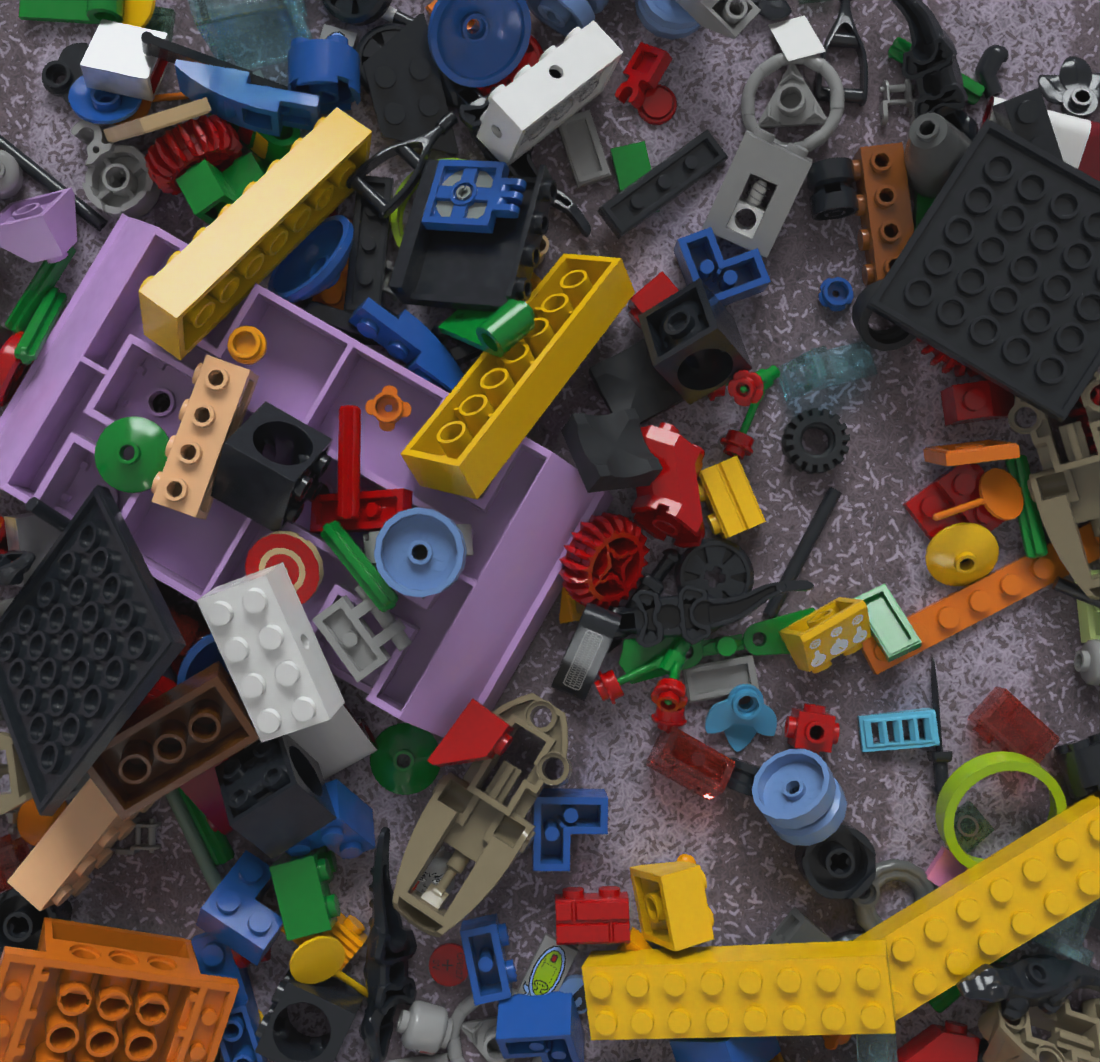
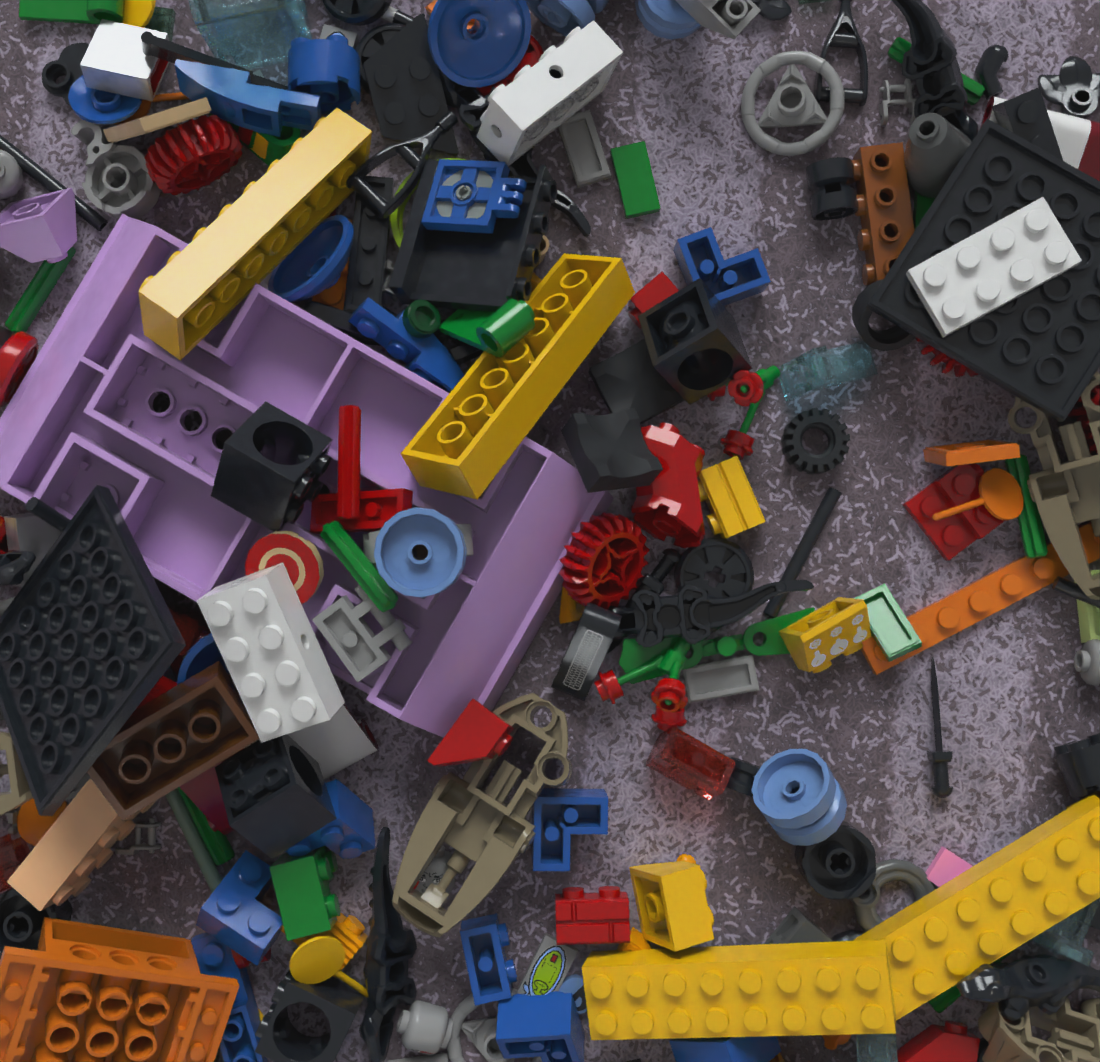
green axle [14,287,67,365] -> none
green dish [95,416,169,493] -> none
light nougat brick [151,354,259,520] -> none
green brick [176,152,268,225] -> none
light orange plate [227,326,267,365] -> none
orange plate [365,385,412,432] -> none
green dish [370,723,440,795] -> none
red piece [429,943,468,987] -> none
black tile [597,129,728,240] -> none
red plate [615,42,673,109] -> none
red piece [637,84,677,125] -> none
light grey brick [702,127,813,258] -> none
dark azure plate [705,684,777,752] -> none
white sticker [768,15,826,61] -> none
red brick [784,703,840,756] -> none
blue plate [818,277,853,312] -> none
medium azure slope [857,708,940,752] -> none
yellow dish [925,523,999,586] -> none
lime piece [935,751,1067,869] -> none
red slope [940,380,1015,426] -> none
clear green tile [954,800,994,853] -> none
clear red brick [968,687,1060,763] -> none
none -> dark green tile [402,300,441,339]
none -> white plate [906,197,1082,338]

